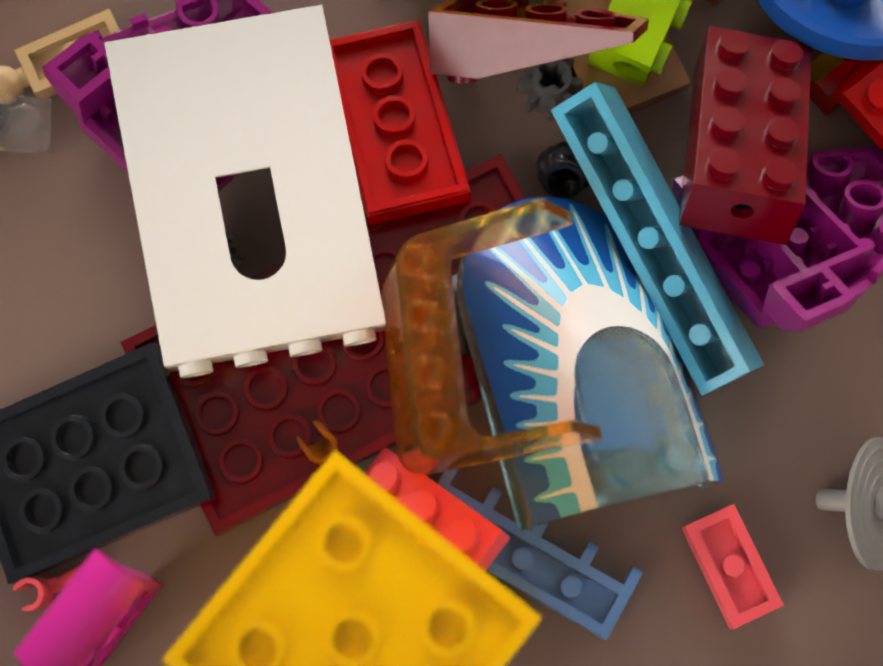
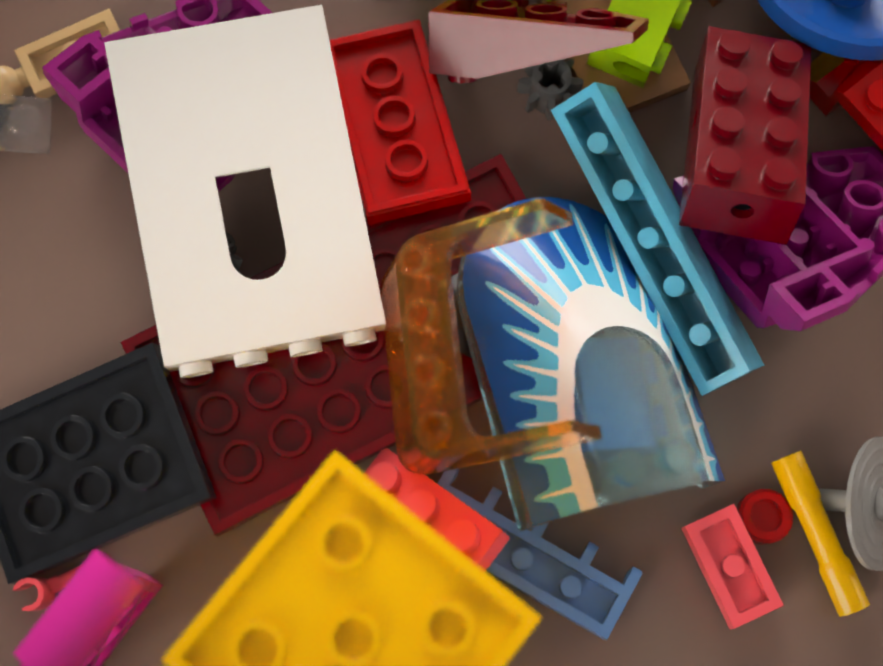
dark orange hand [297,420,342,463] -> none
black piece [536,142,590,198] -> none
none -> red tile [736,489,793,545]
none -> yellow piece [771,450,870,617]

